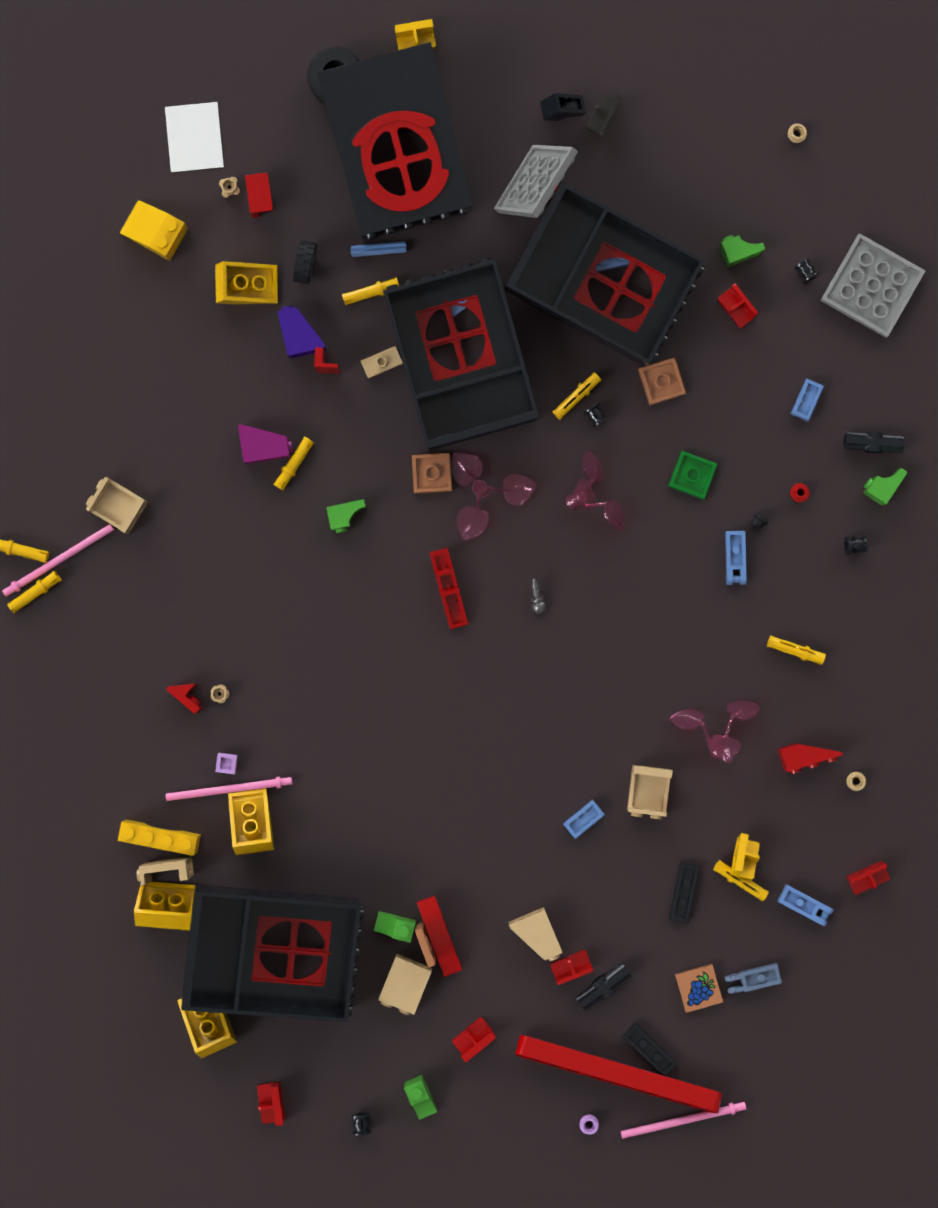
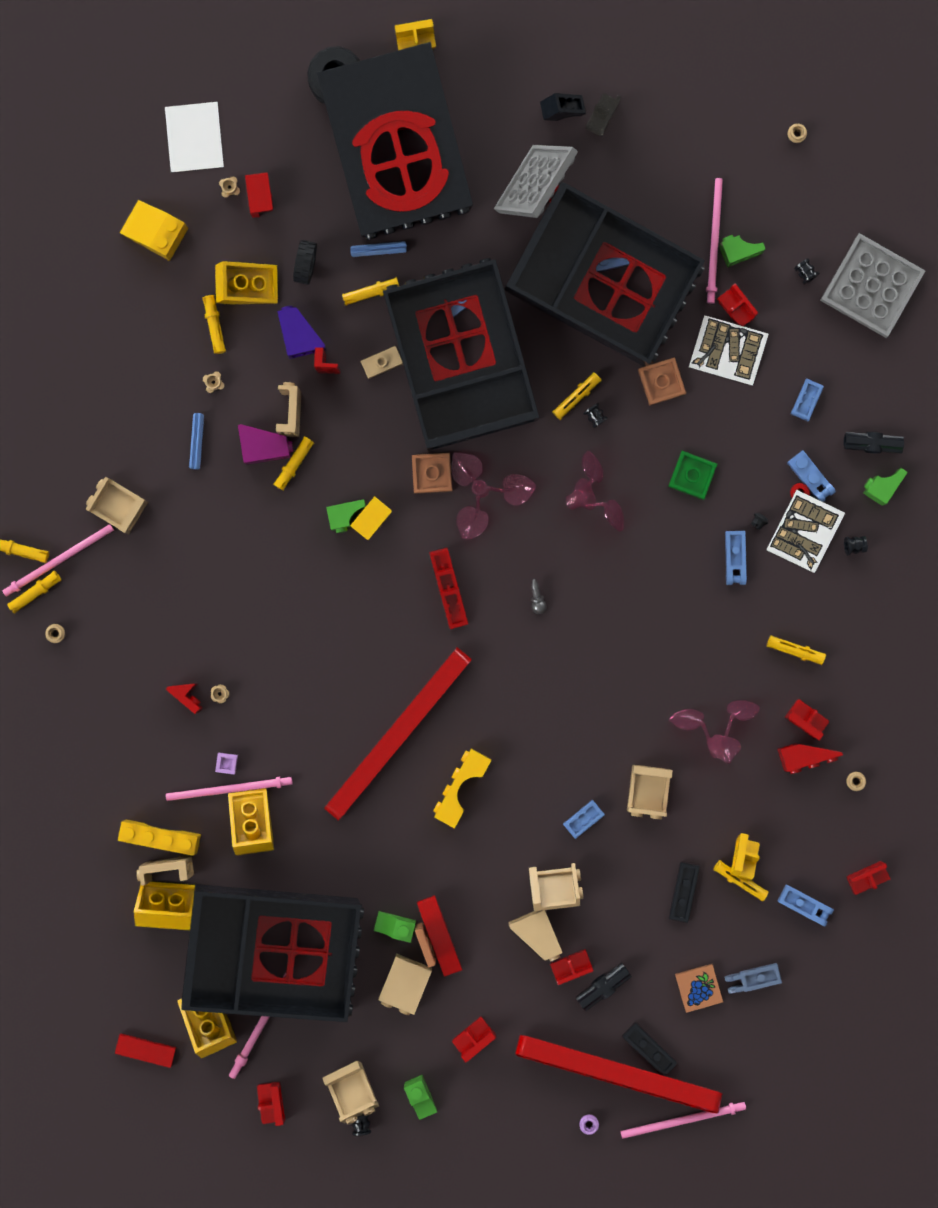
none -> tan plate [45,624,65,643]
none -> red tile [115,1033,176,1068]
none -> medium blue axle [189,413,204,470]
none -> yellow pin [202,295,226,354]
none -> tan plate [203,372,225,393]
none -> bright pink bar [229,973,286,1079]
none -> tan panel [276,382,301,437]
none -> tan panel [322,1061,379,1125]
none -> red beam [324,647,472,821]
none -> yellow panel [350,496,392,540]
none -> yellow arch [433,748,491,828]
none -> tan panel [529,863,583,911]
none -> sticker [689,315,768,386]
none -> bright pink bar [706,178,723,304]
none -> sticker [767,490,845,573]
none -> red panel [785,699,829,741]
none -> medium blue plate [787,450,836,502]

